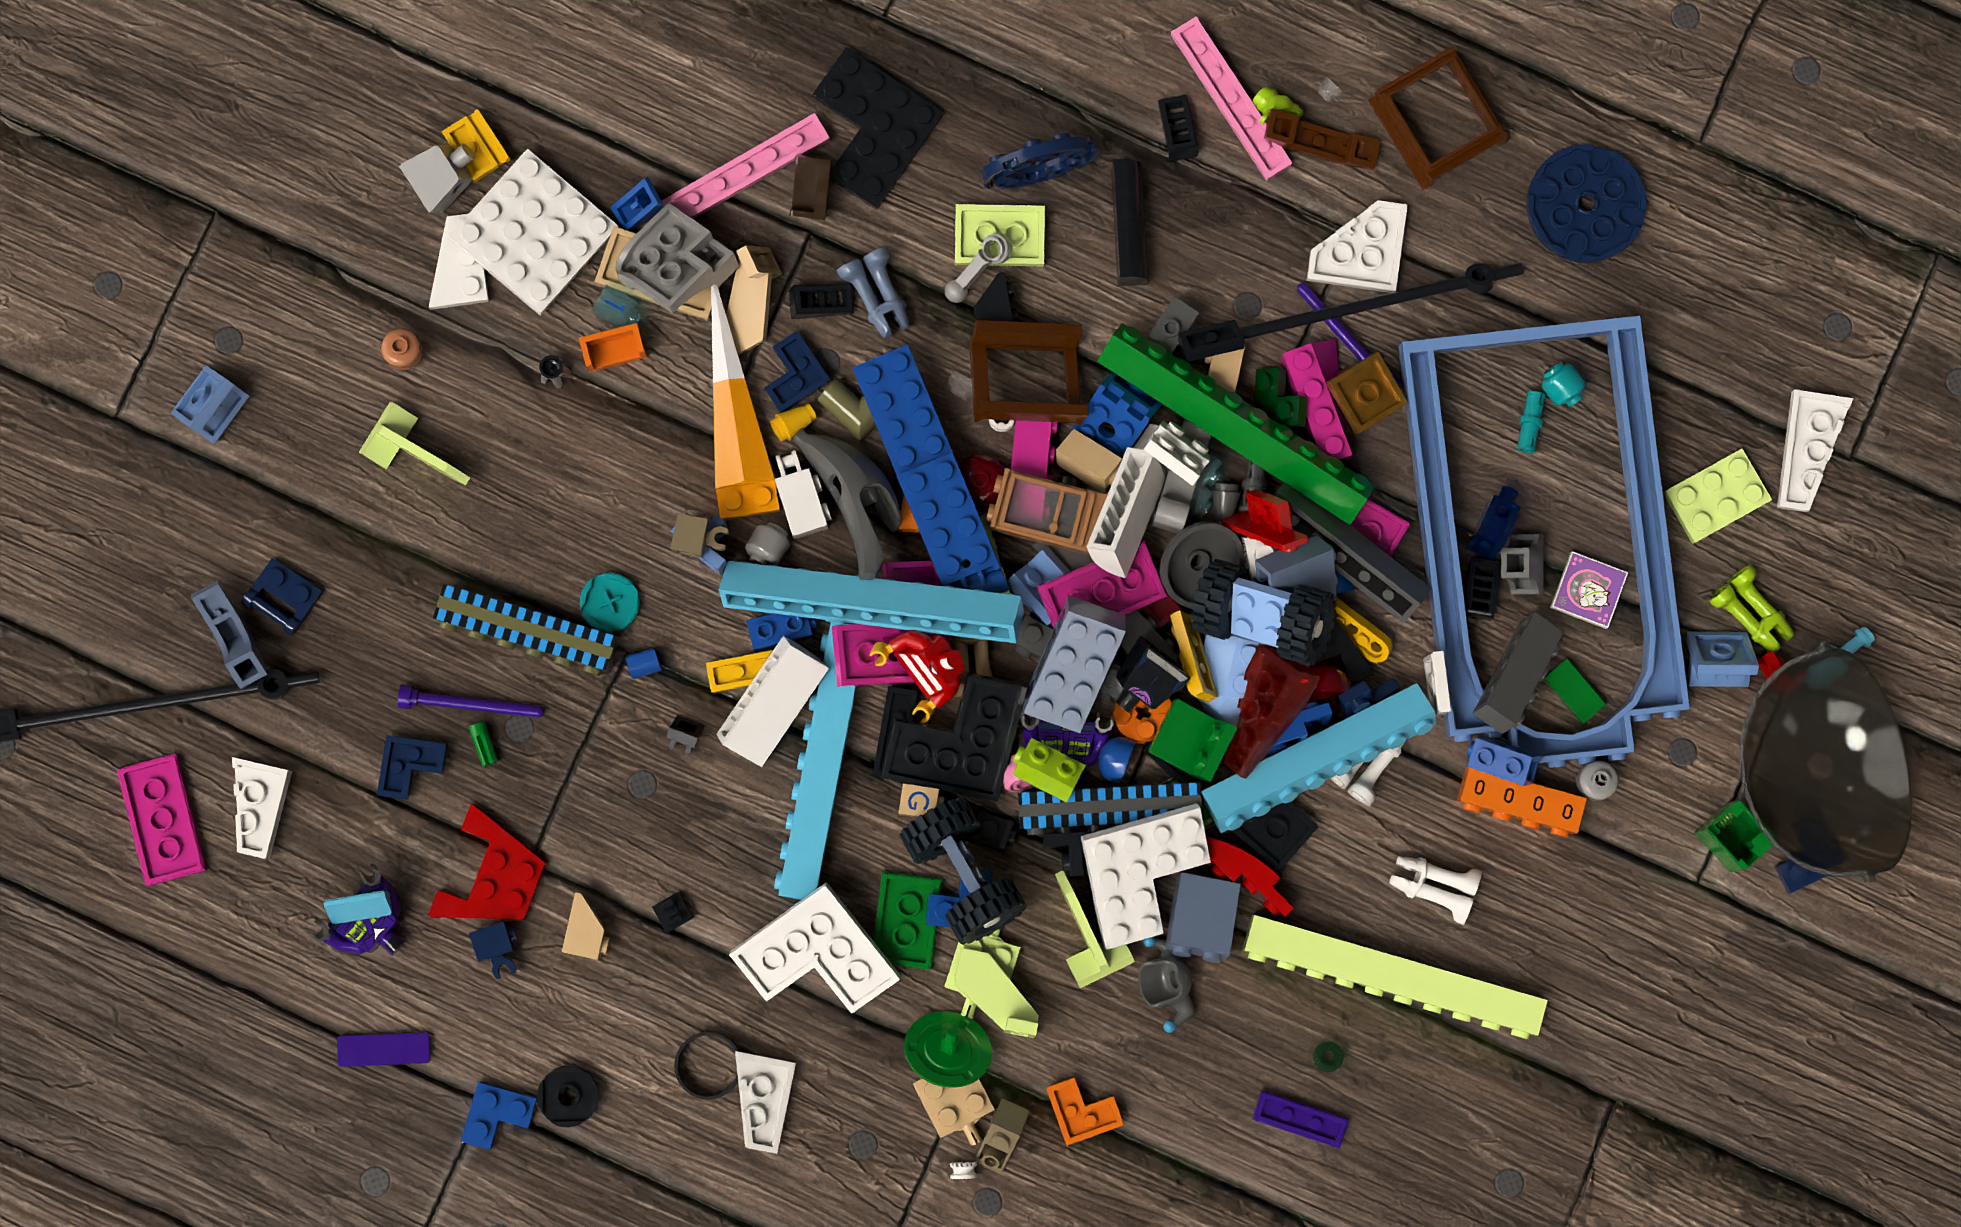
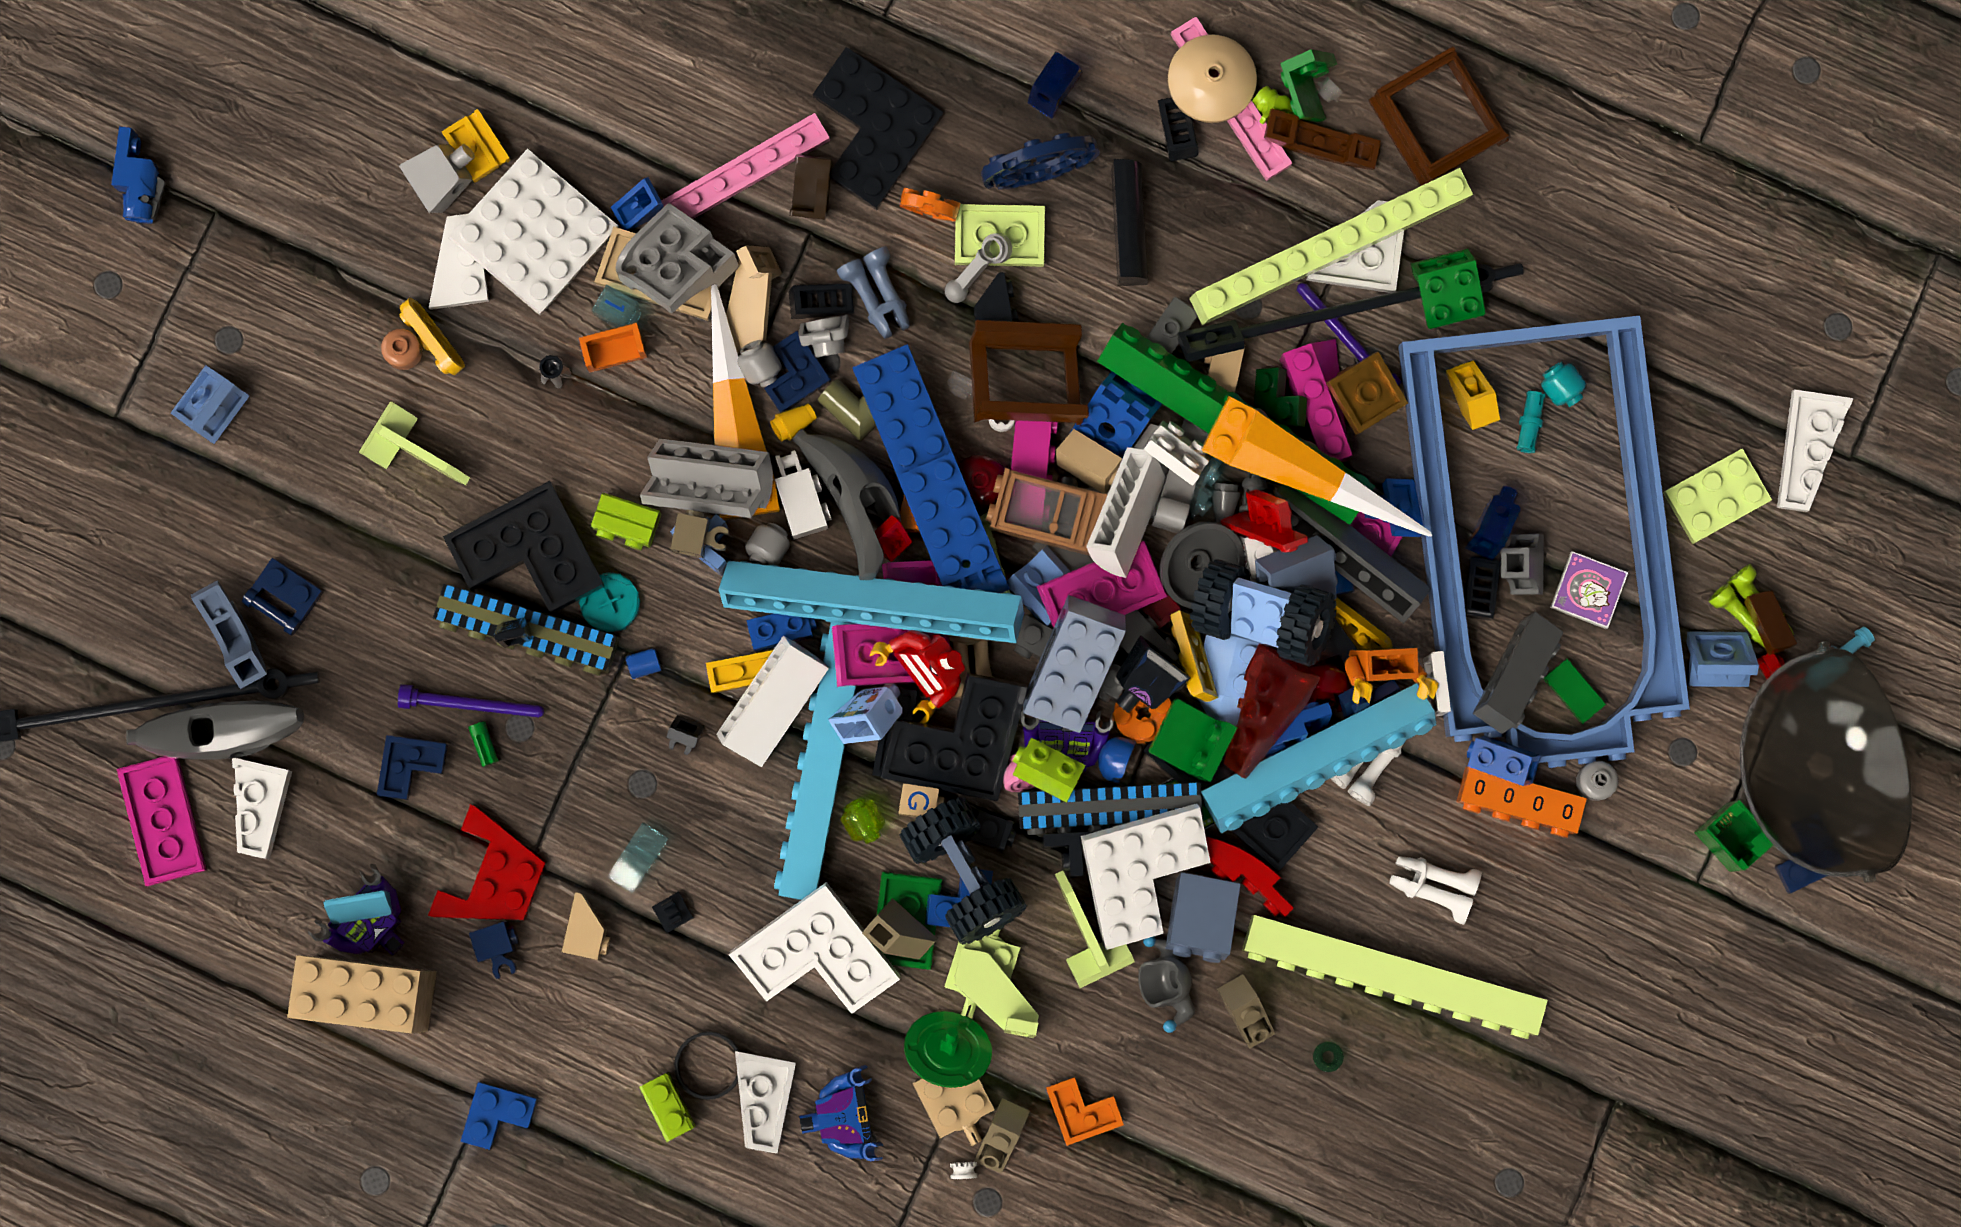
dark purple piece [337,1033,430,1067] -> none
black plate [537,1065,599,1128] -> none
dark purple tile [1252,1090,1349,1148] -> none
dark blue plate [1526,144,1647,263] -> none
none -> blue plate [111,126,166,224]
none -> dark grey piece [126,701,304,760]
none -> tan brick [287,955,437,1034]
none -> yellow plate [399,298,465,375]
none -> black plate [443,481,605,614]
none -> black slope [494,618,532,648]
none -> lime brick [591,492,661,550]
none -> clear light blue slope [607,822,669,893]
none -> lime brick [639,1072,696,1142]
none -> light grey brick [640,439,773,518]
none -> light grey head [737,340,781,387]
none -> light grey piece [798,315,849,357]
none -> torso [799,1065,883,1161]
none -> light blue torso [828,683,902,744]
none -> clear neon green head [840,797,885,844]
none -> dark tan slope [862,898,938,959]
none -> red bracket [874,515,912,562]
none -> orange plate [900,188,961,222]
none -> clear blue torso [1027,51,1083,119]
none -> tan dish [1168,35,1257,123]
none -> yellowish green brick [1190,168,1473,326]
none -> light orange plate [1201,396,1433,536]
none -> dark tan slope [1217,974,1275,1049]
none -> green bracket [1280,49,1337,122]
none -> orange torso [1345,648,1438,704]
none -> blue hinge [1364,479,1423,537]
none -> green bracket [1410,249,1486,329]
none -> yellow slope [1446,360,1500,430]
none -> reddish brown slope [1744,590,1797,656]

